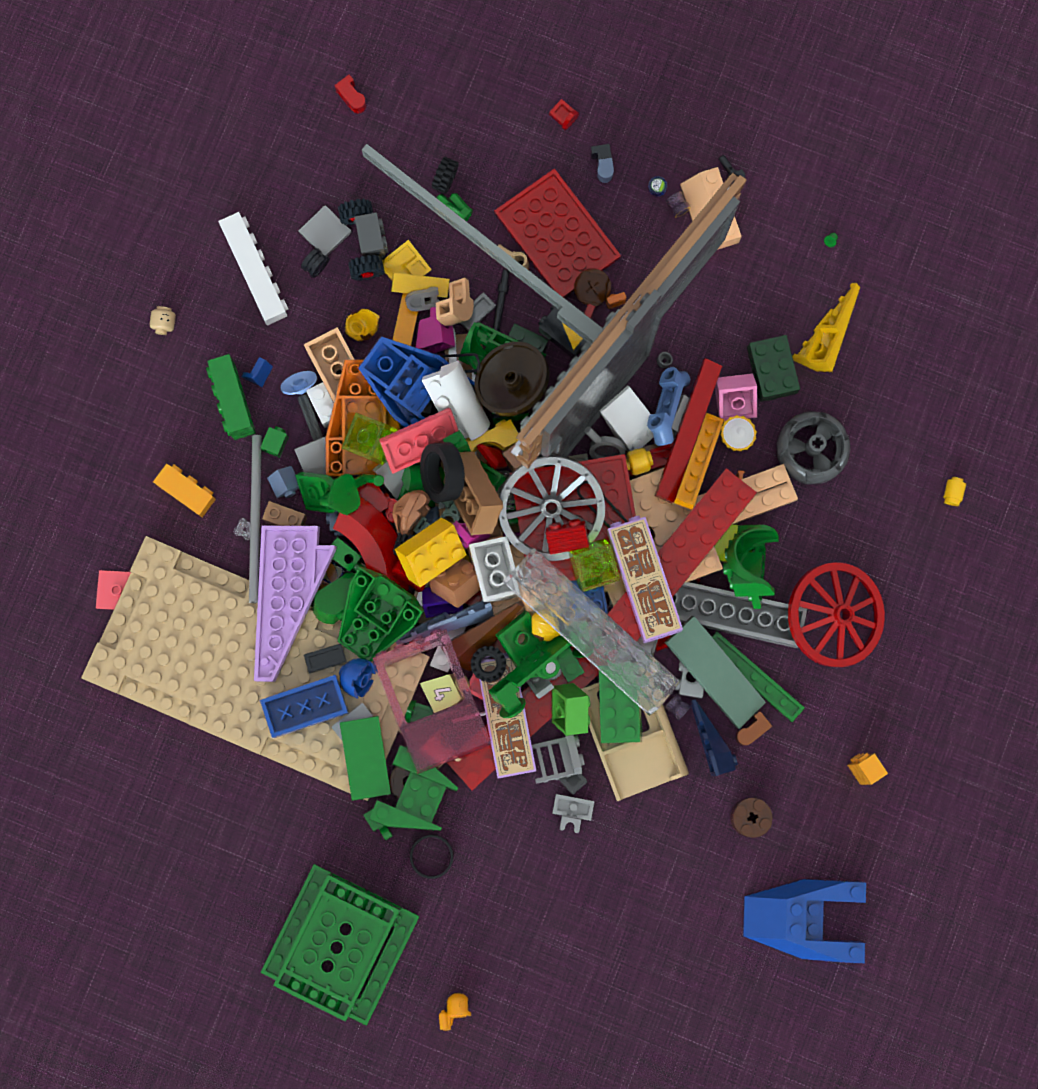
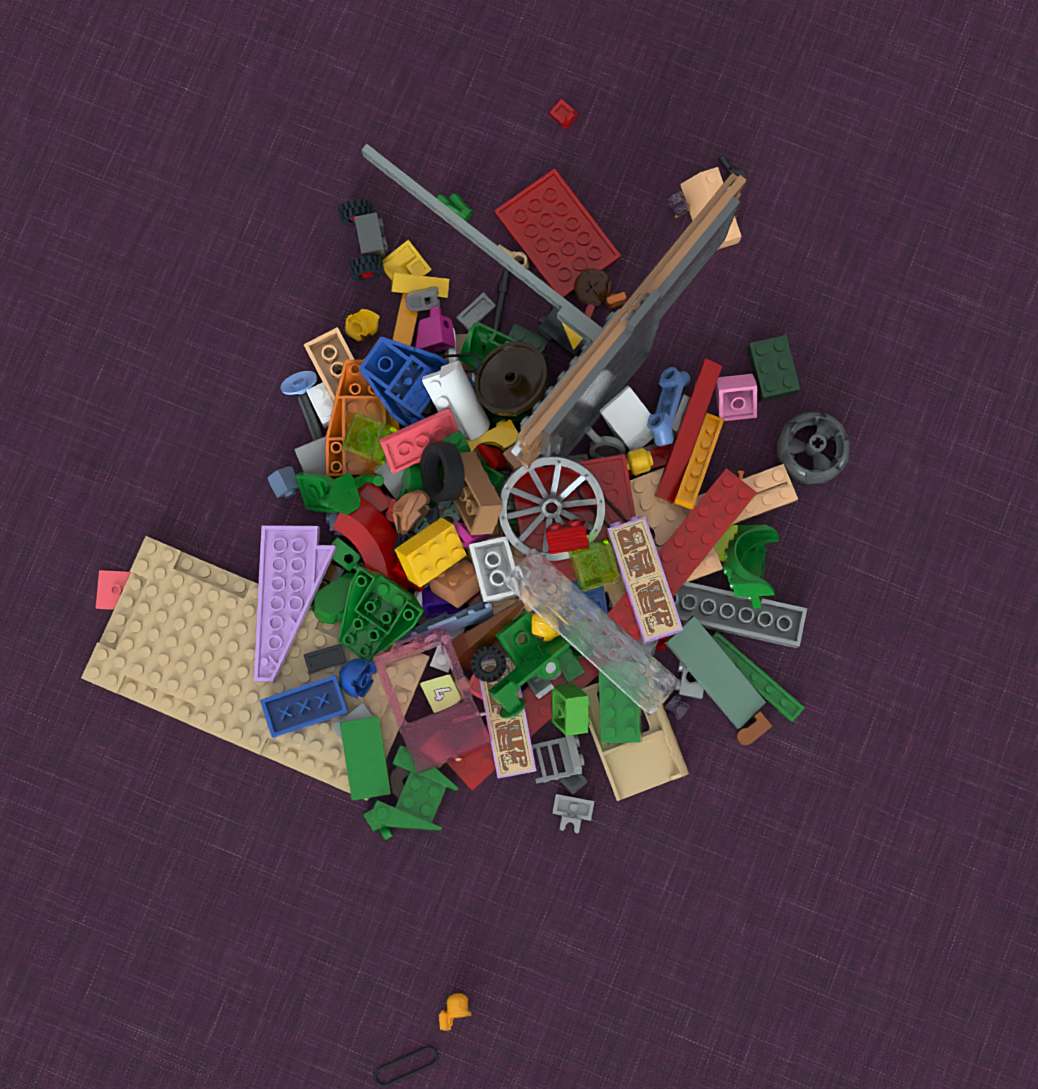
tan head [150,306,176,335] -> none
light orange brick [153,464,216,517] -> none
green brick [206,354,256,440] -> none
white brick [218,212,288,326] -> none
clear plate [234,518,250,540] -> none
blue tile [241,357,273,387] -> none
light grey piece [249,435,262,603] -> none
green brick [260,426,289,458] -> none
green plate [260,864,420,1026] -> none
medium nougat brick [262,501,307,526] -> none
light grey tile [299,205,352,256] -> none
black wheel [301,248,330,278] -> none
red leg [335,74,366,114] -> none
green tile [406,700,433,727] -> none
black tyre [410,835,453,879] -> none
black tyre [431,157,459,194] -> none
light nougat arch [436,278,474,326] -> none
leg [590,144,614,183] -> none
tile [648,176,667,196] -> none
dark grey hinge [656,352,673,369] -> none
dark blue wedge [690,699,738,776] -> none
white piece [720,415,757,452] -> none
reddish brown brick [730,798,772,838] -> none
blue wedge [743,879,866,963] -> none
red wheel [788,562,885,667] -> none
yellow wedge [792,283,860,372] -> none
green piece [824,233,838,247] -> none
light orange brick [847,753,888,785] -> none
yellow brick [943,477,966,506] -> none
none -> black piece [373,1046,439,1087]

